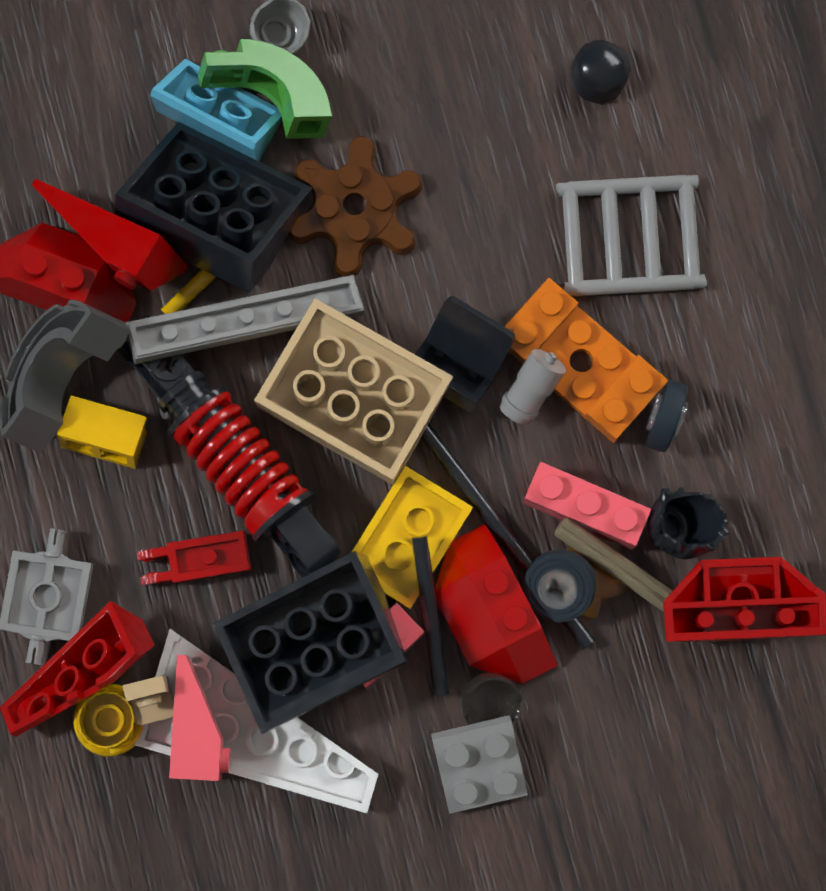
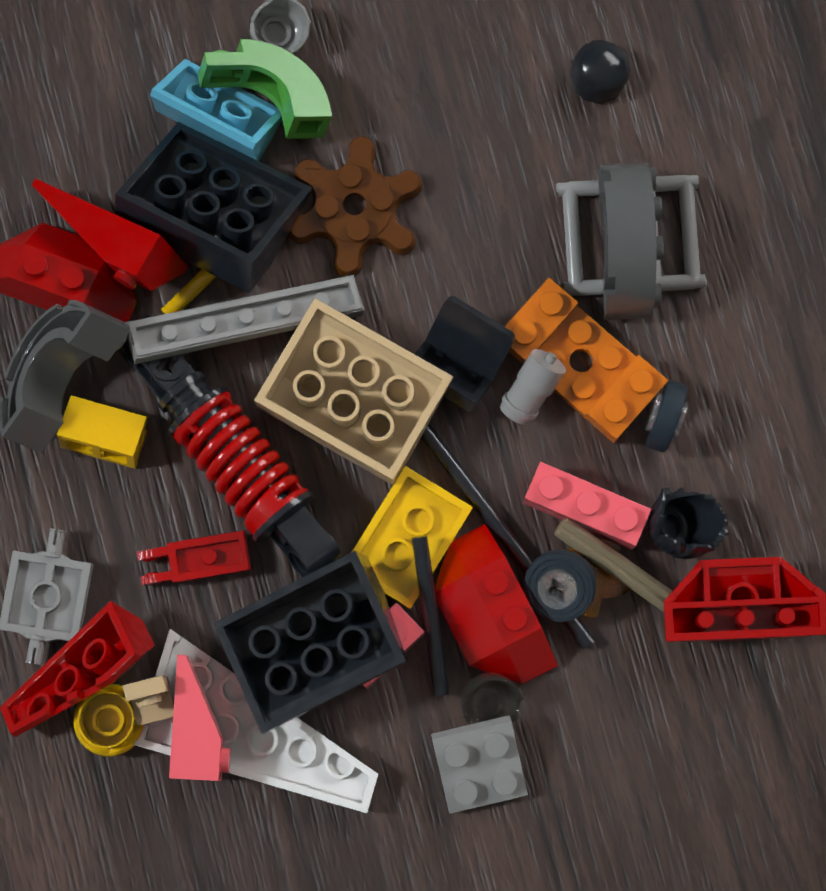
none -> dark grey brick [597,162,664,320]

